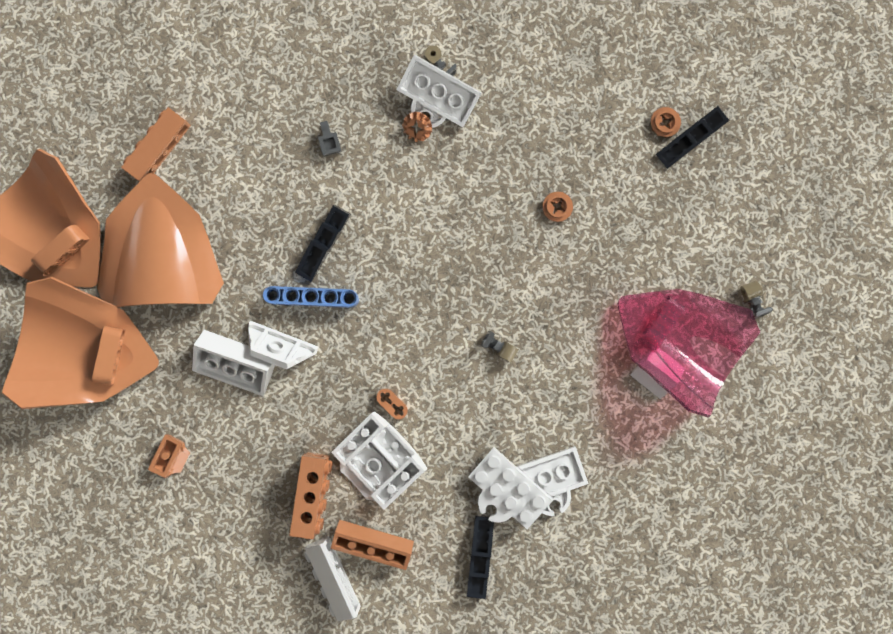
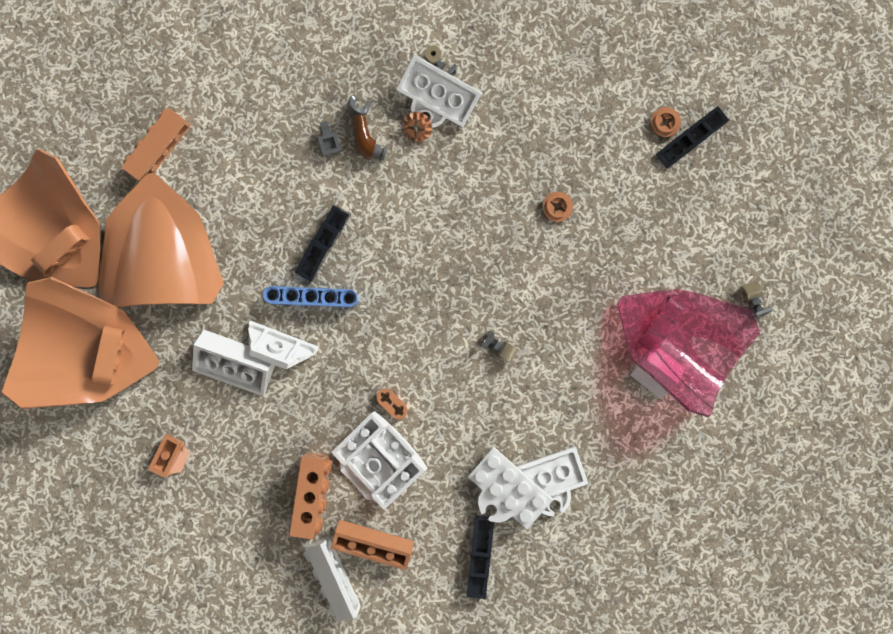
none -> reddish brown piece [347,95,387,161]

